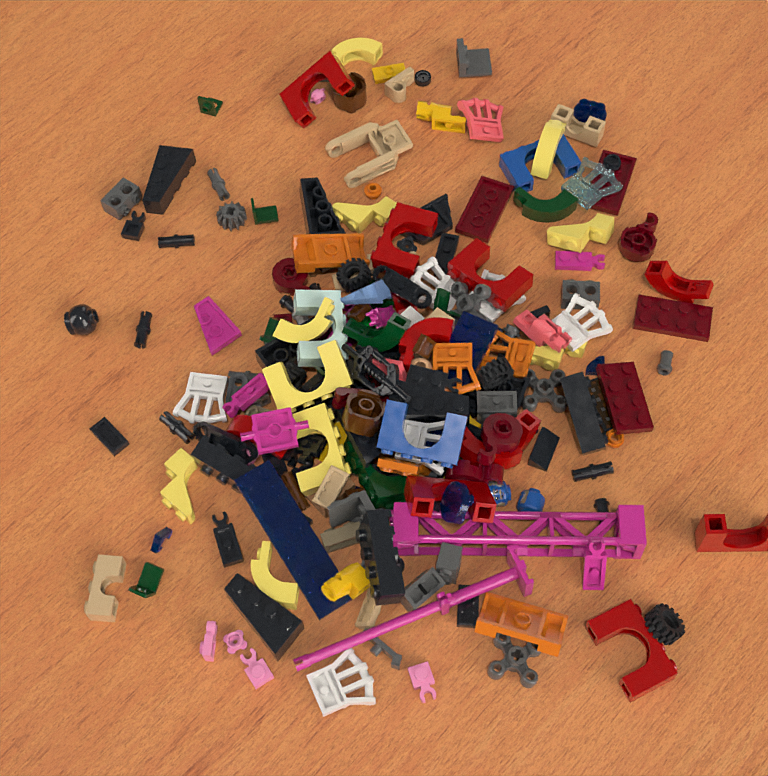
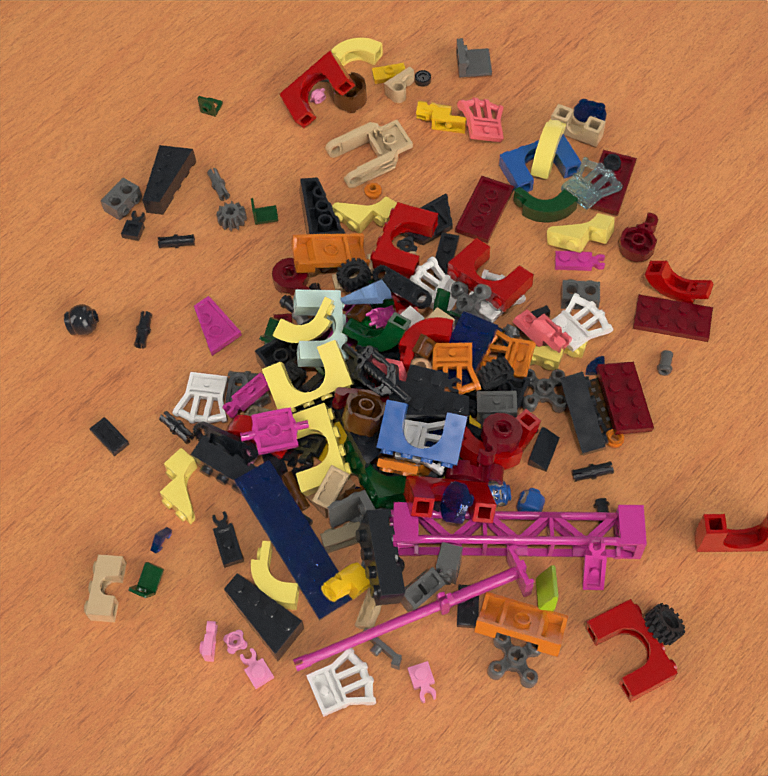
none -> lime slope [536,565,559,611]

